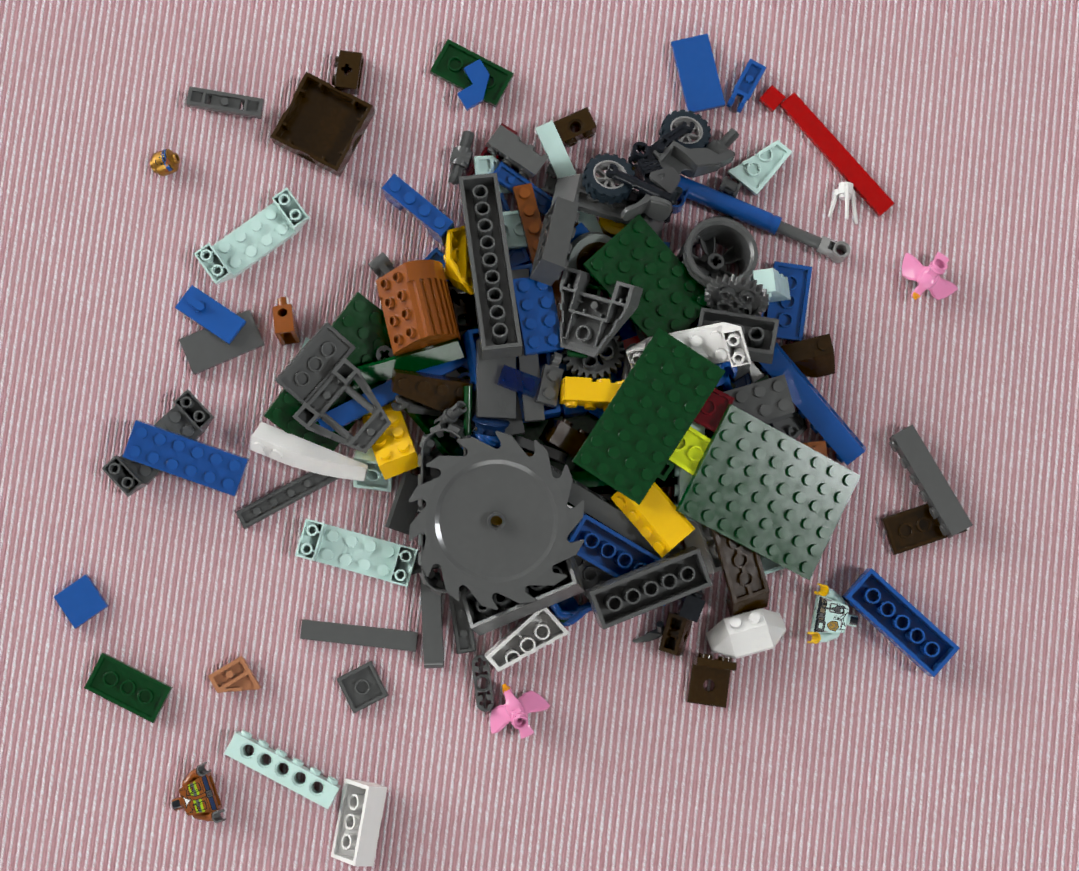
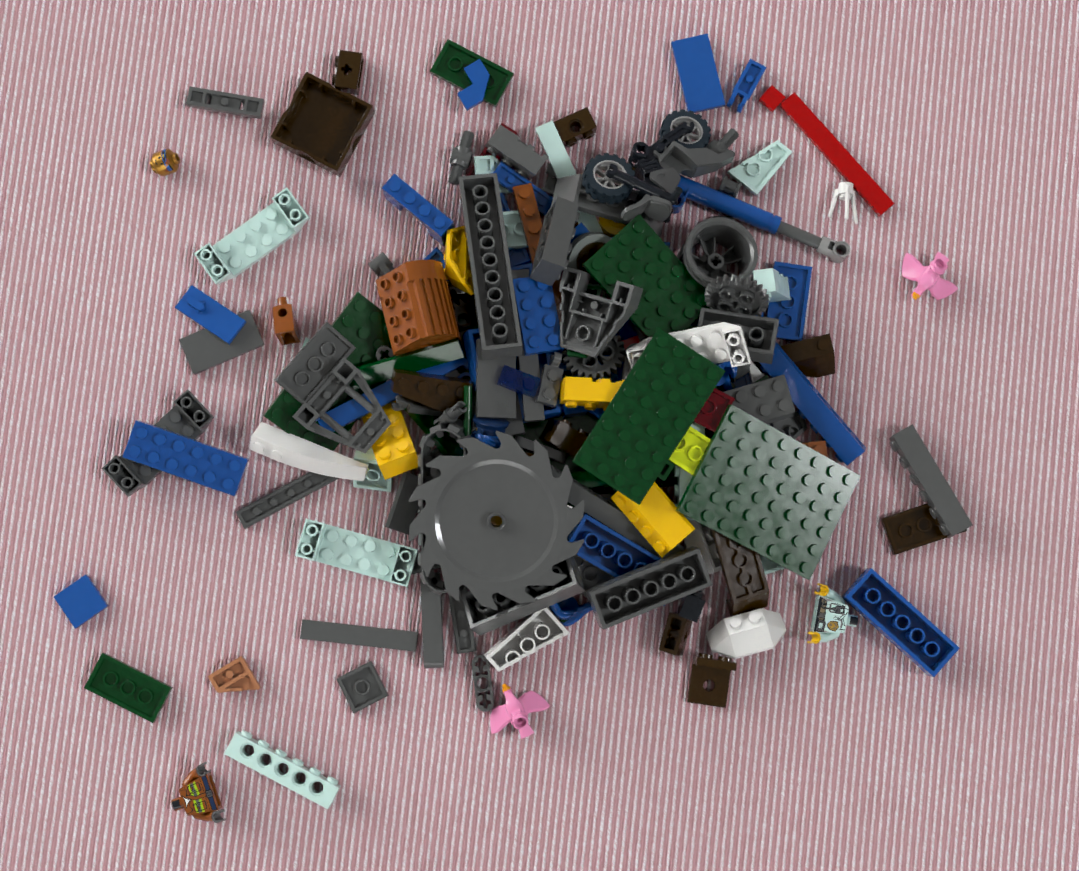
white slope [331,778,387,866] -> none
dark grey bar [633,621,665,643] -> none

